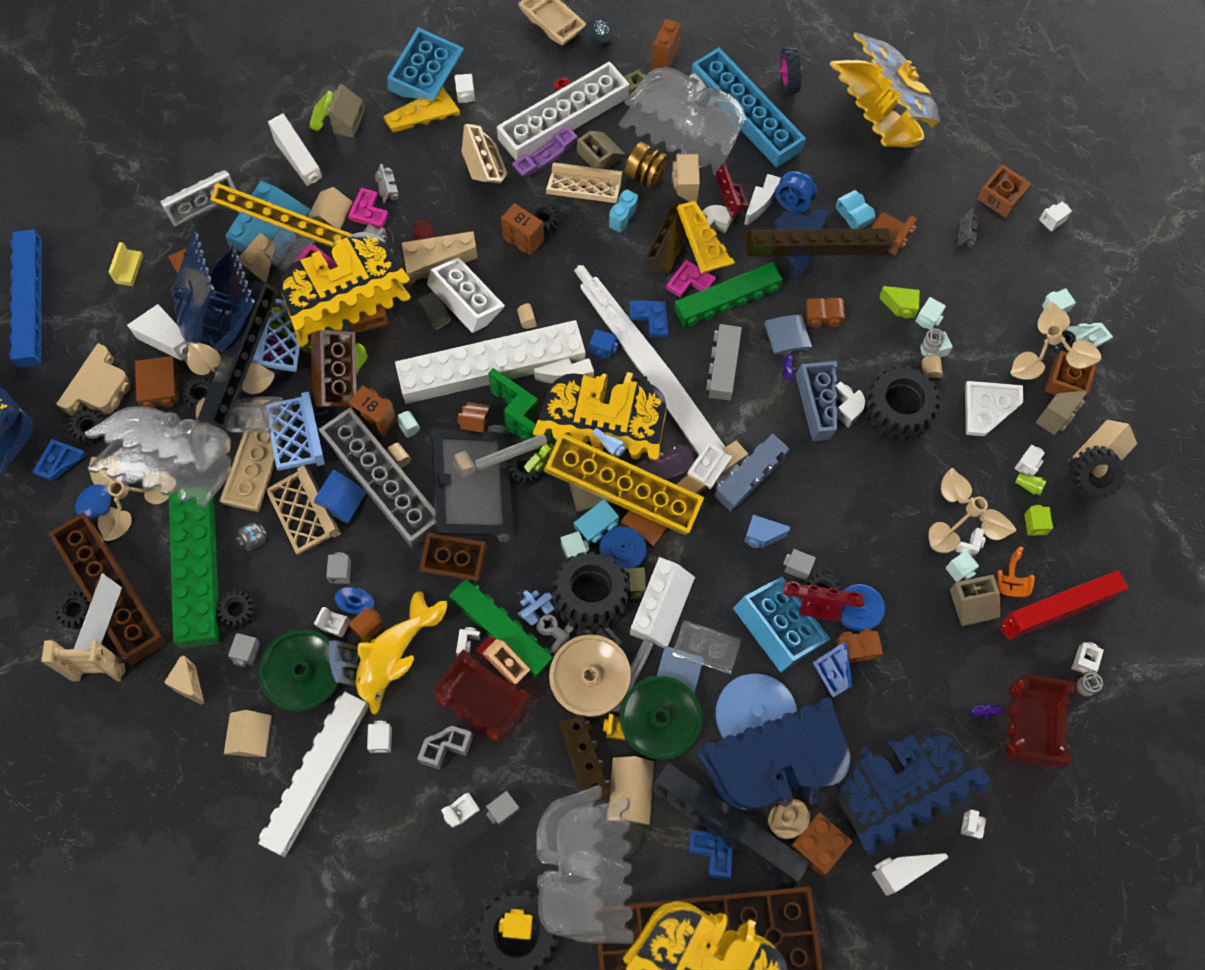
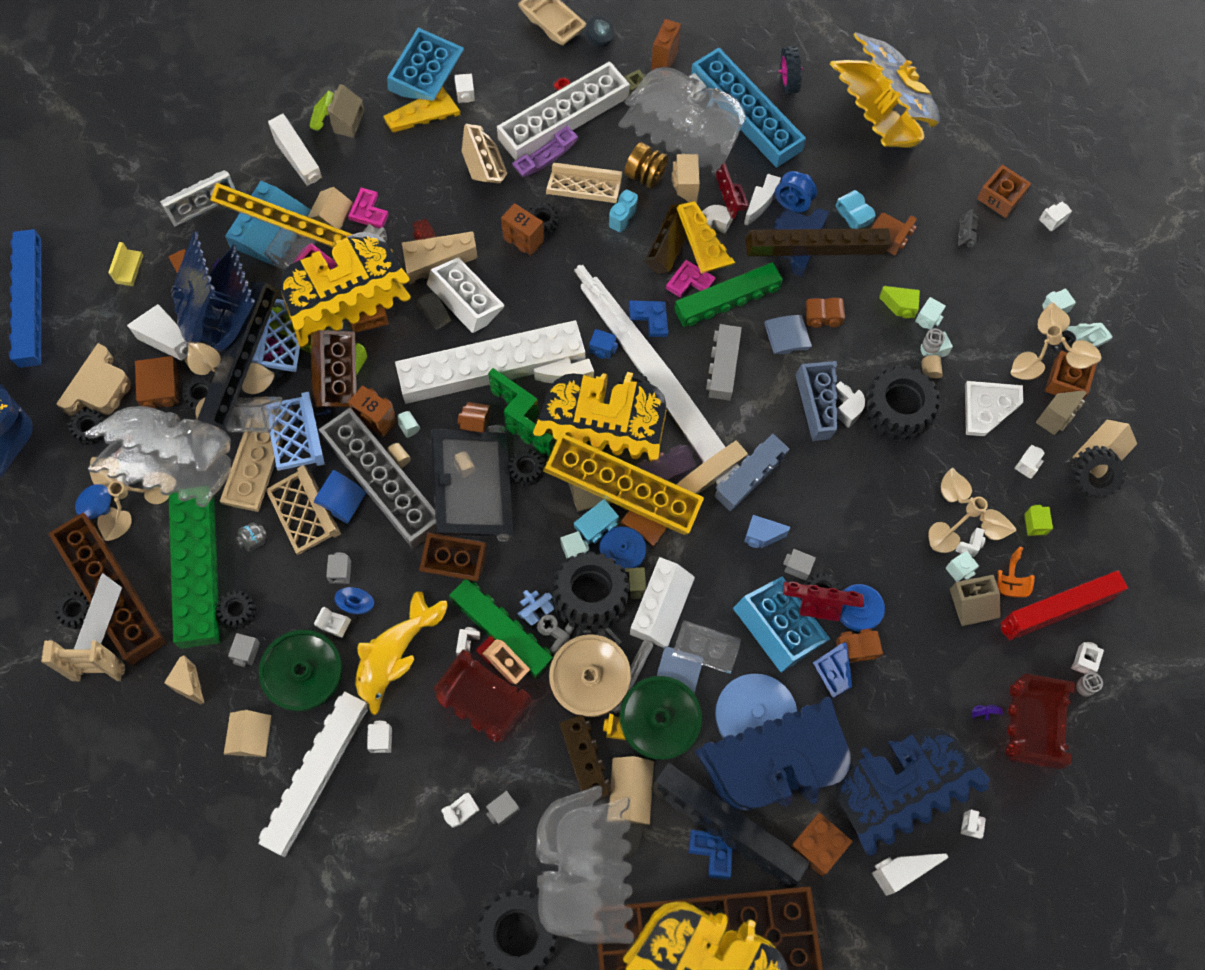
blue wing [33,439,87,481] -> none
tan wing [238,233,275,282] -> none
sand blue slope [329,641,359,686] -> none
dark orange brick [348,607,383,643] -> none
light grey hinge [375,164,399,203] -> none
light grey brick [417,726,473,770] -> none
light grey axle [475,434,548,470] -> none
yellow brick [499,909,533,940] -> none
tan brick [517,303,537,329] -> none
lime plate [524,443,554,472] -> none
dark tan slope [577,131,626,170] -> none
light blue cone [592,428,626,457] -> none
white plate [687,442,732,489] -> none
tan tile [768,799,810,839] -> none
dark purple piece [782,354,796,381] -> none
lime cone [1015,473,1046,495] -> none

